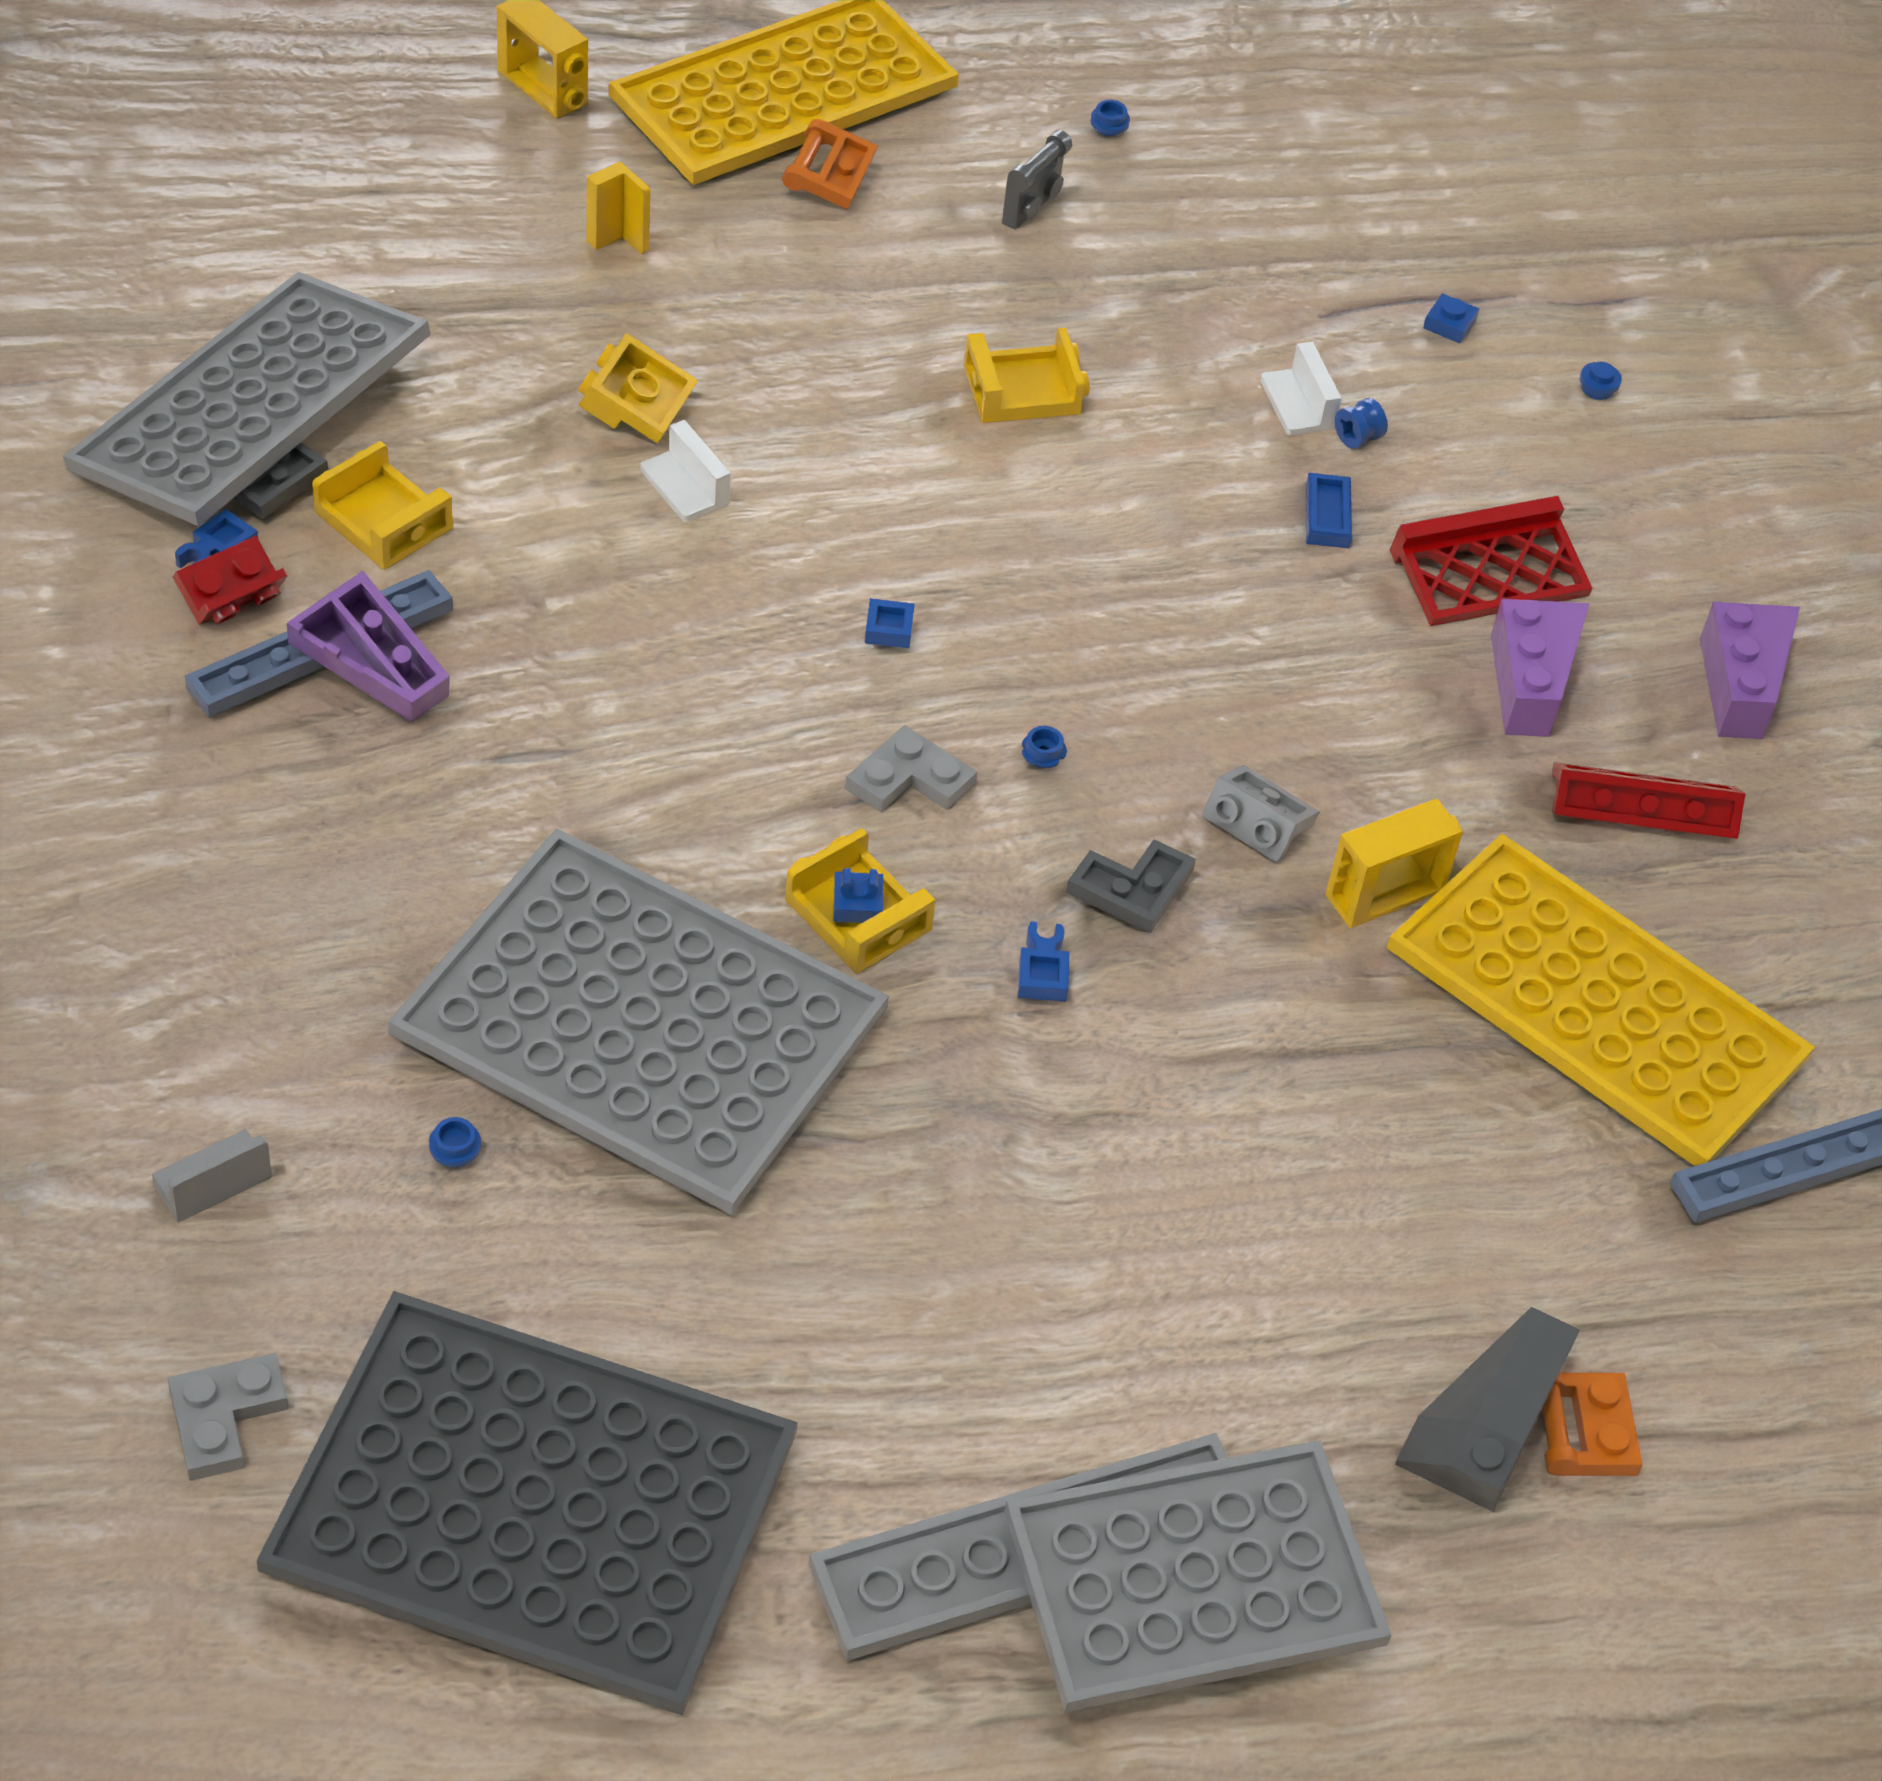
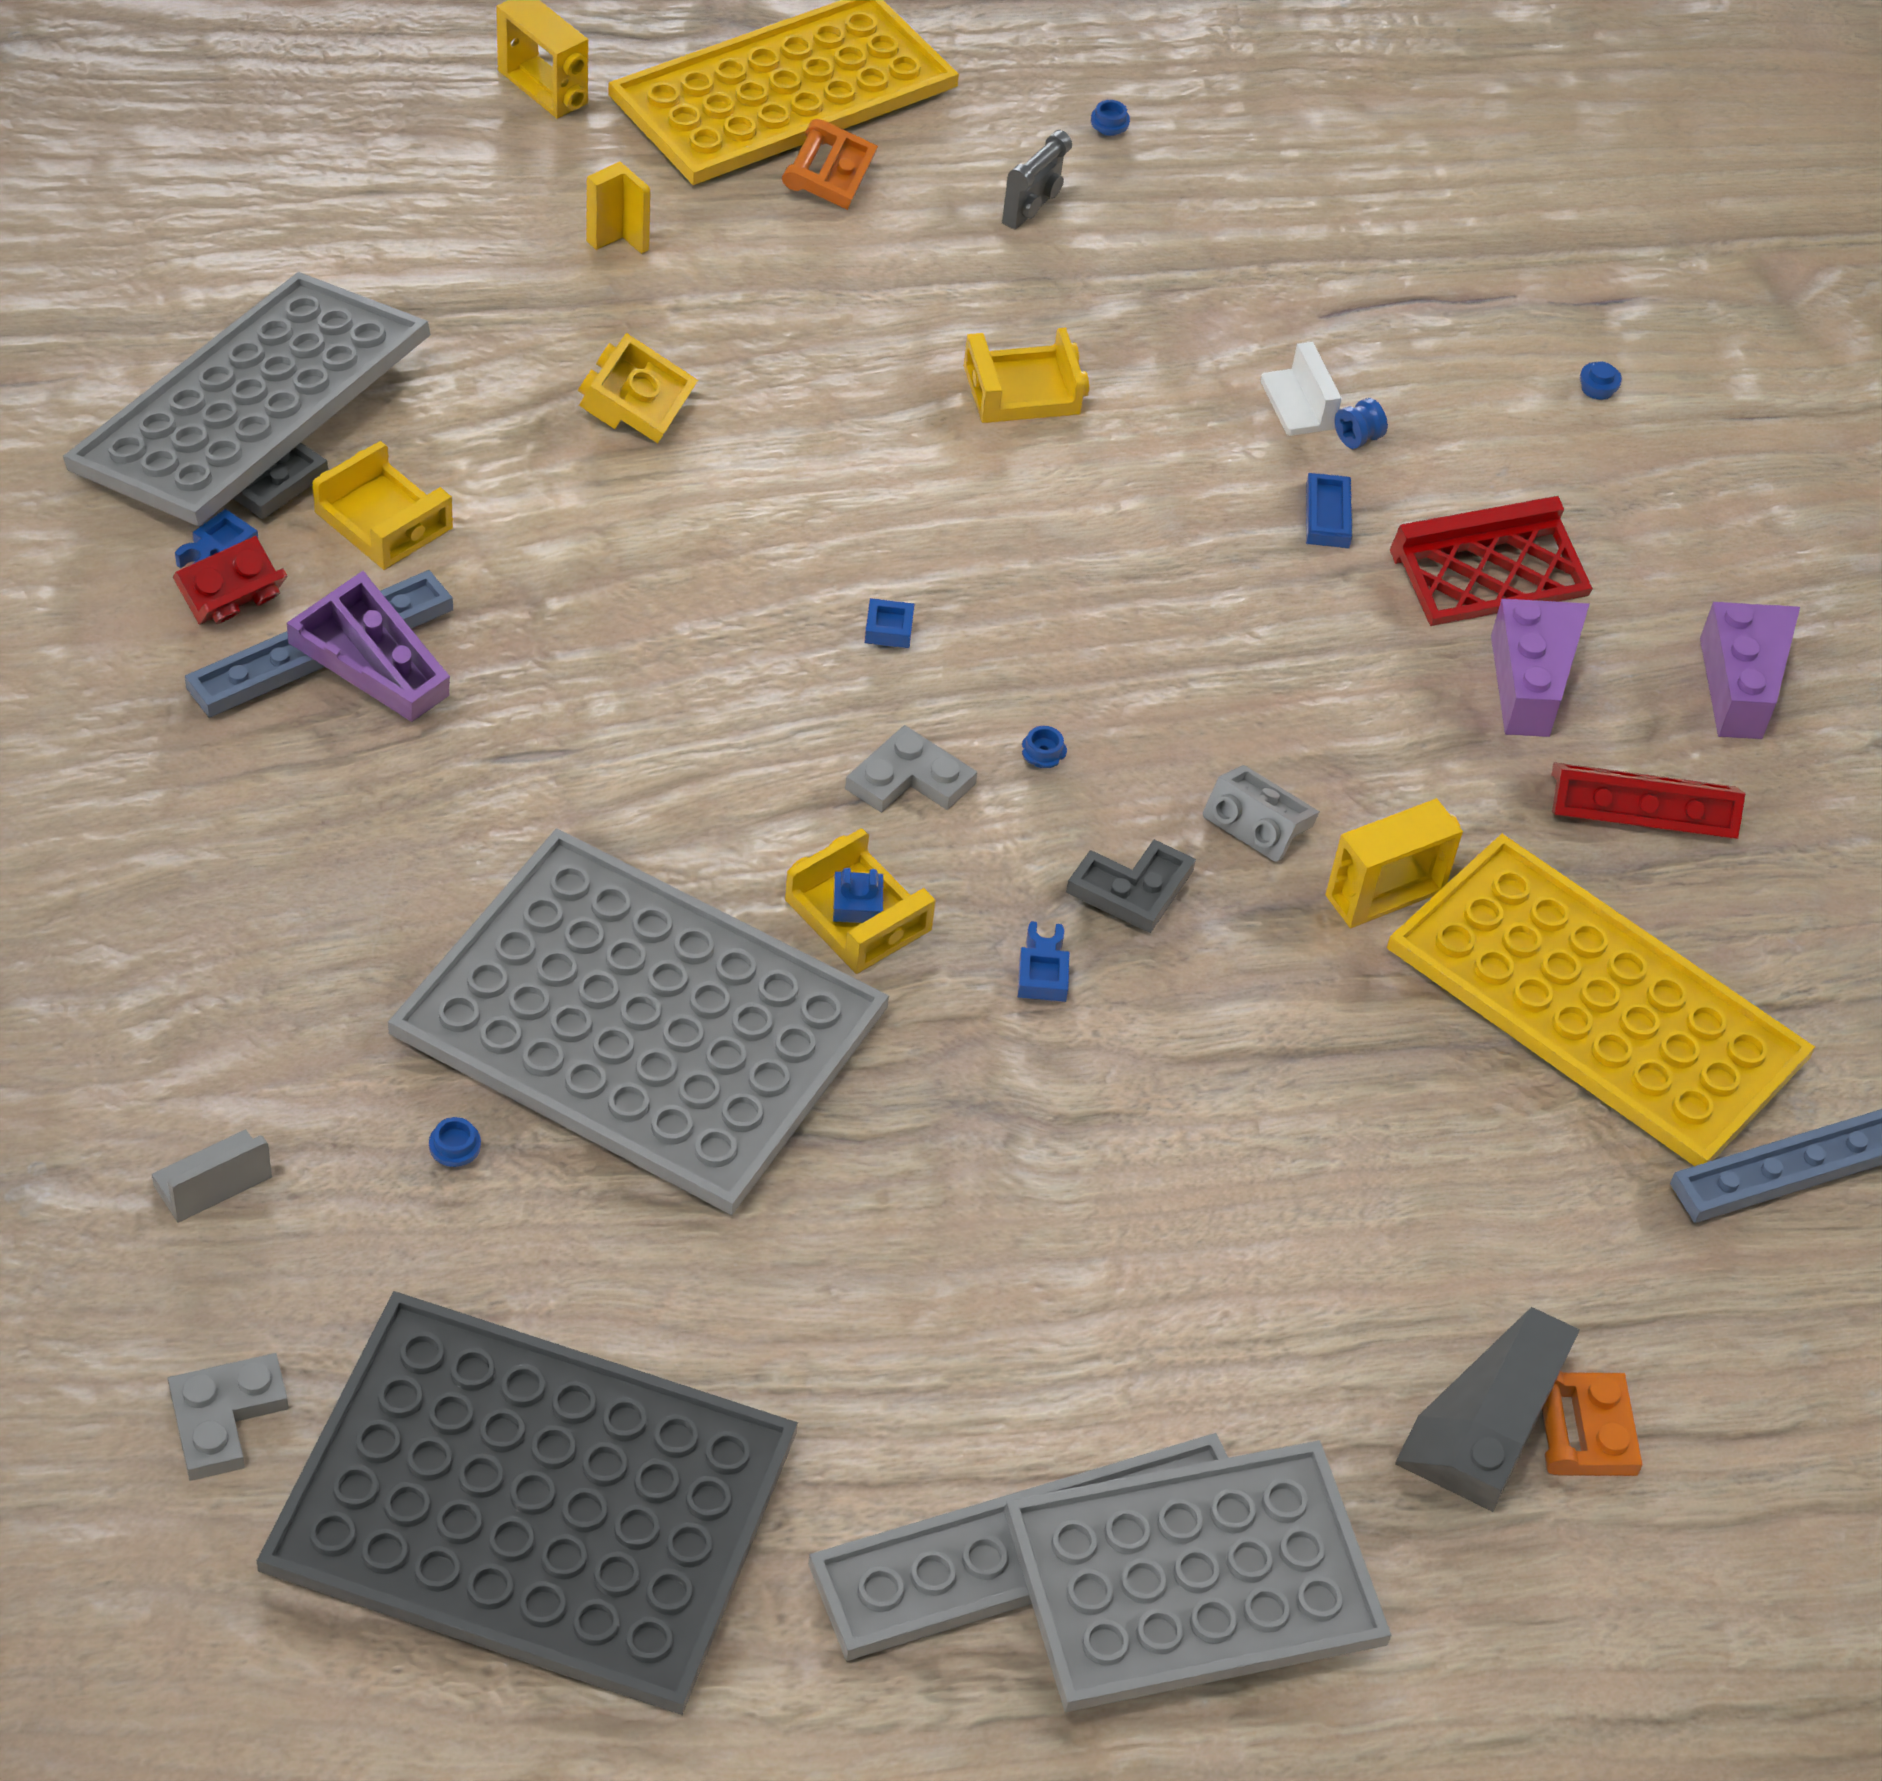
white panel [640,420,731,522] -> none
blue plate [1423,293,1479,344] -> none

